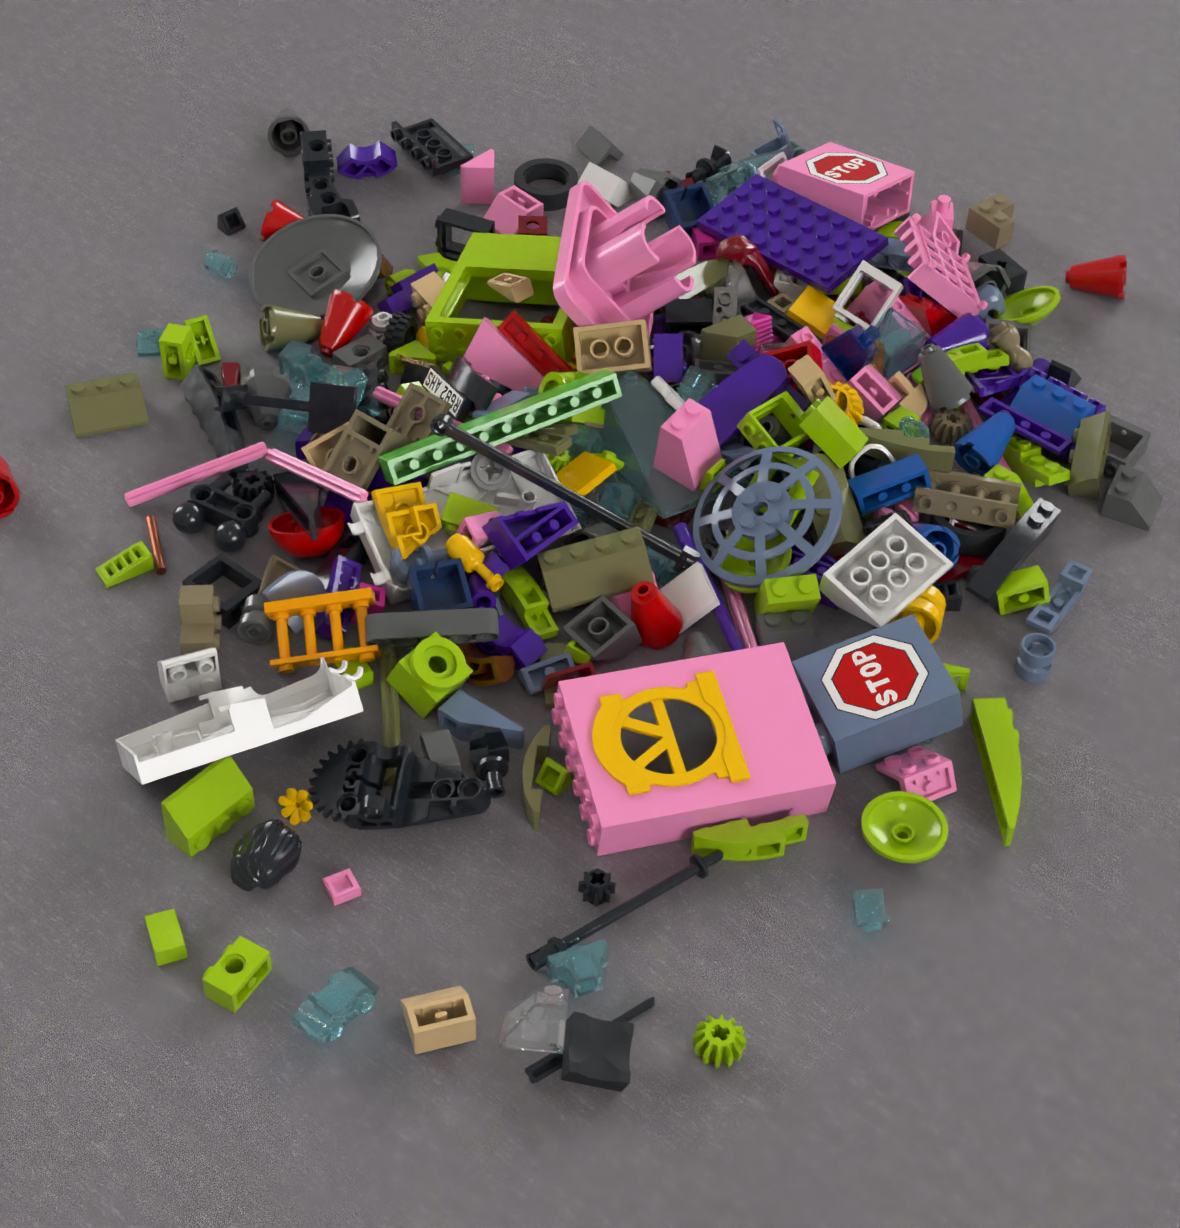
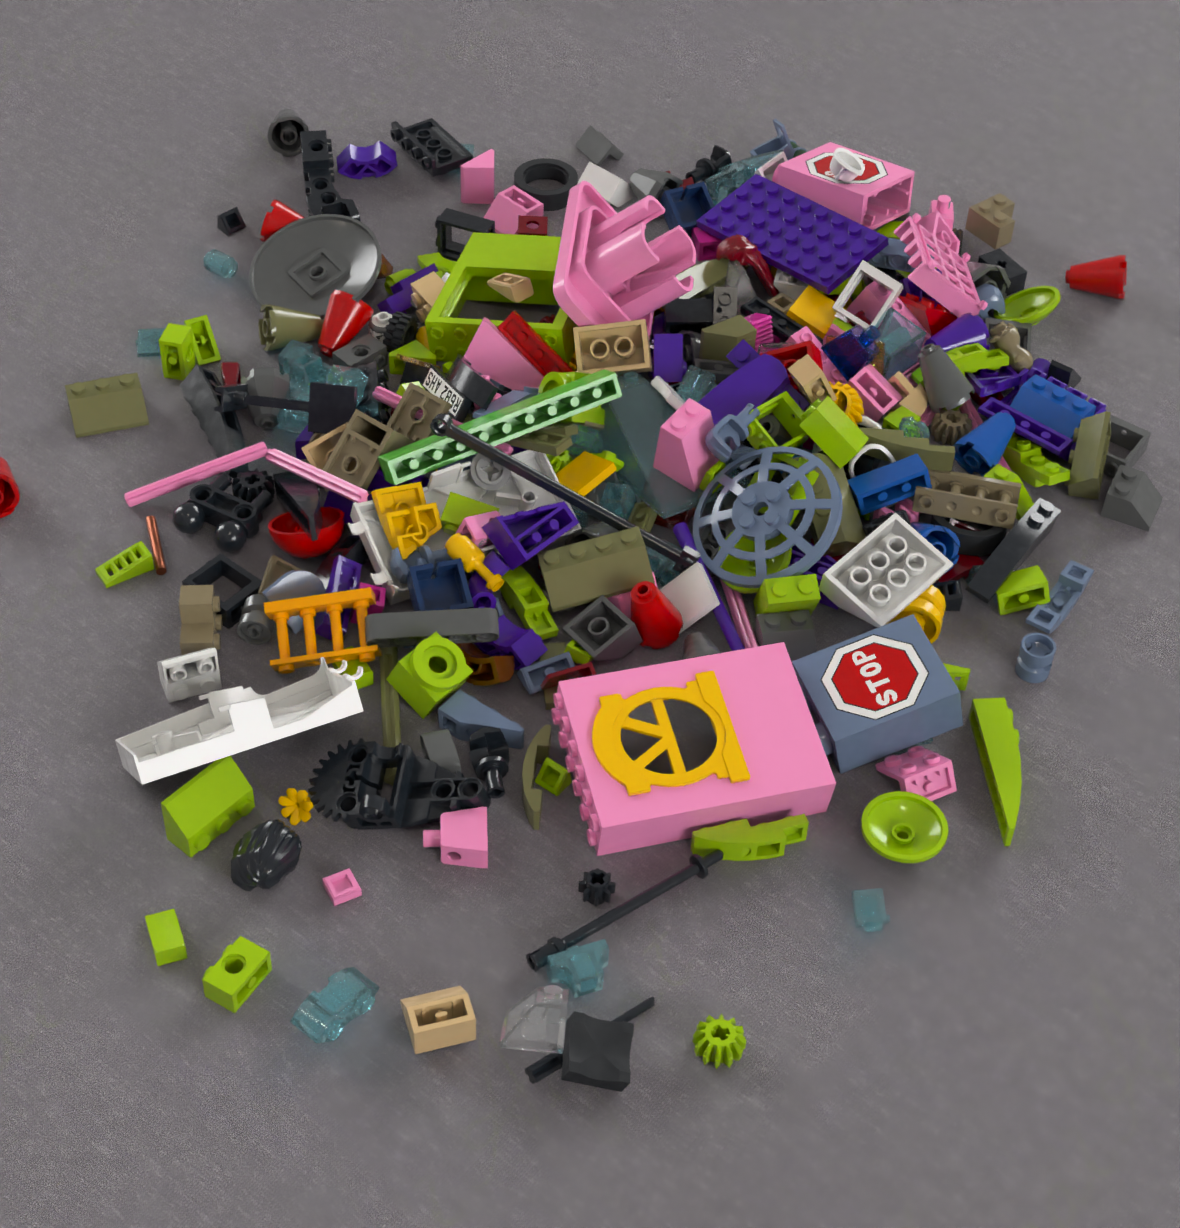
none -> bright pink torso [423,807,488,868]
none -> sand blue piece [705,403,760,463]
none -> white piece [829,148,865,182]

